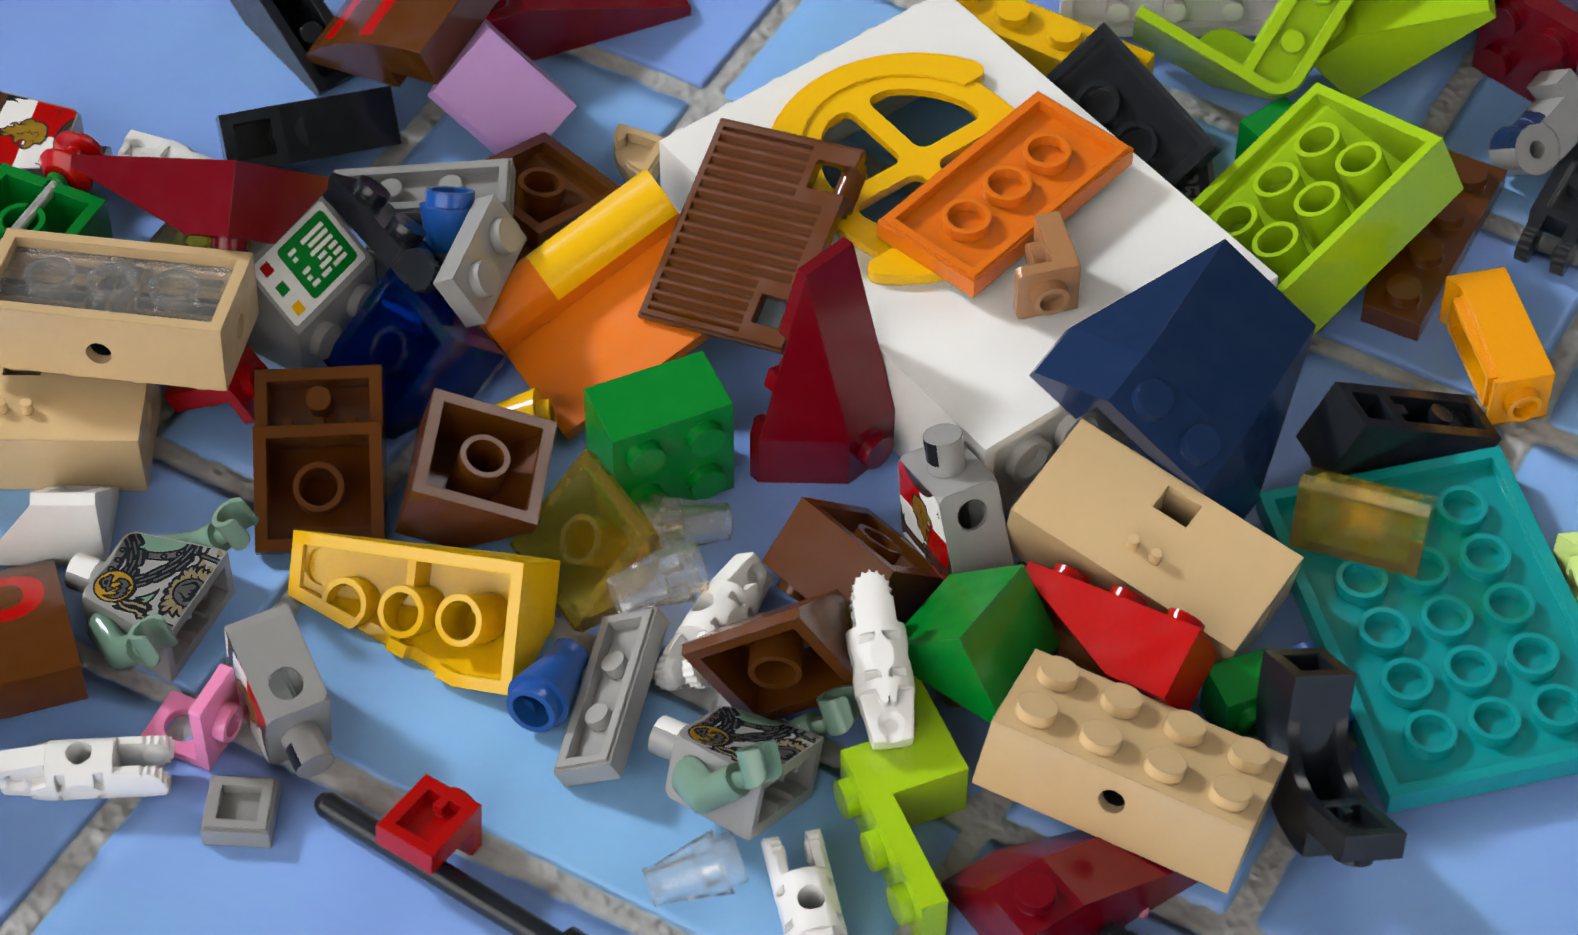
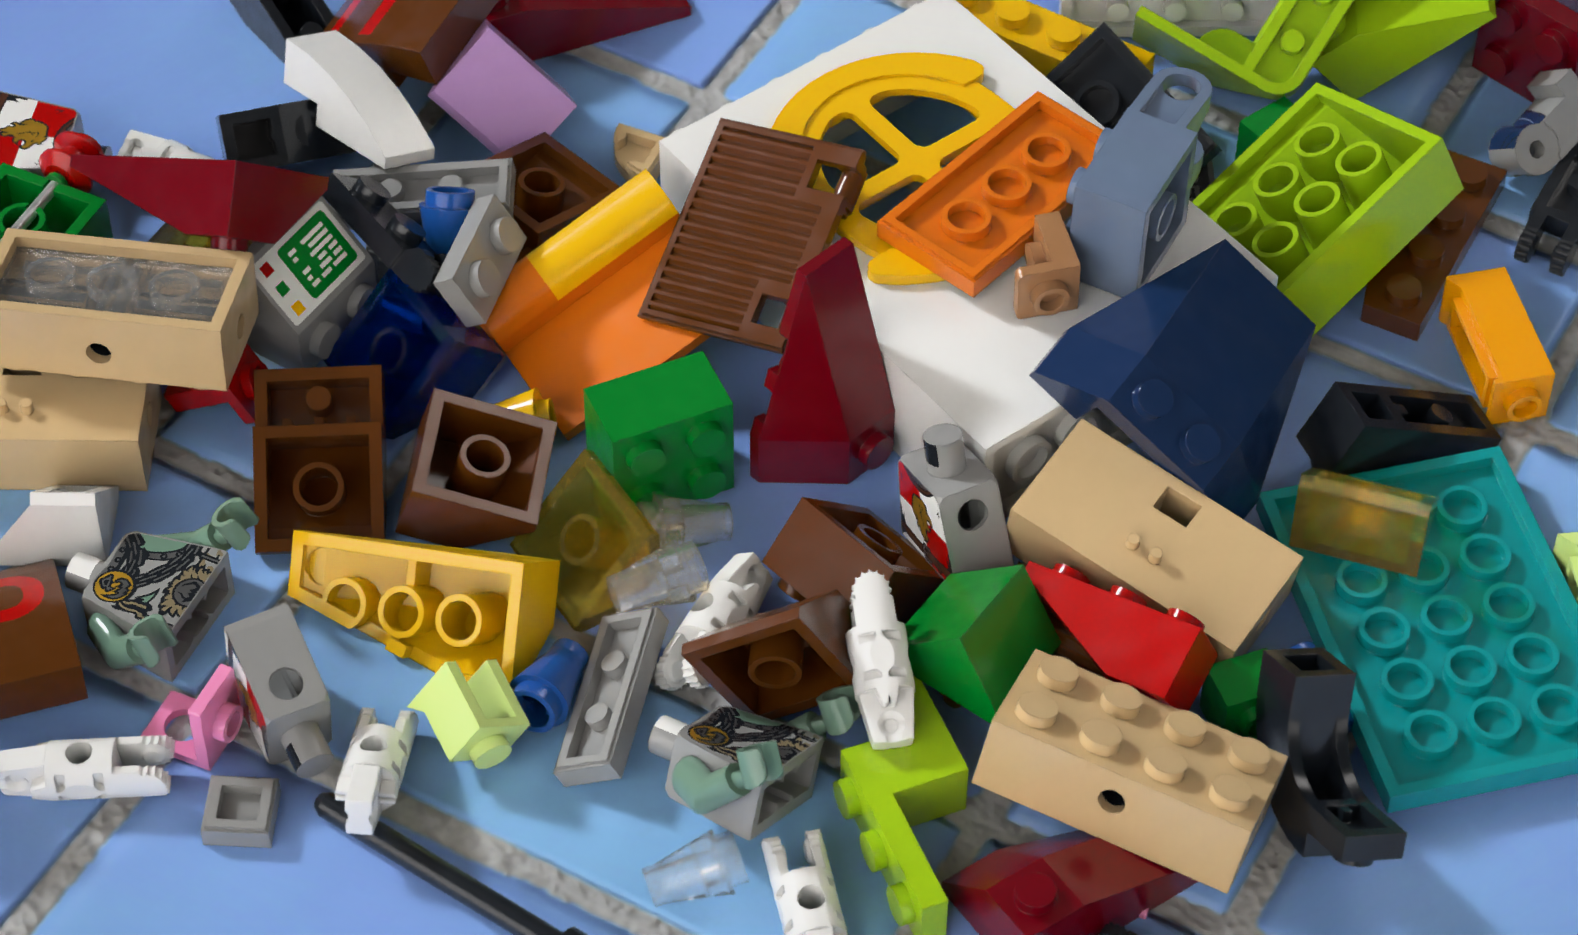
red bracket [375,774,482,875] -> none
none -> white slope [284,30,435,169]
none -> white hinge [335,707,419,835]
none -> yellowish green window [407,659,531,769]
none -> sand blue brick [1066,67,1213,298]

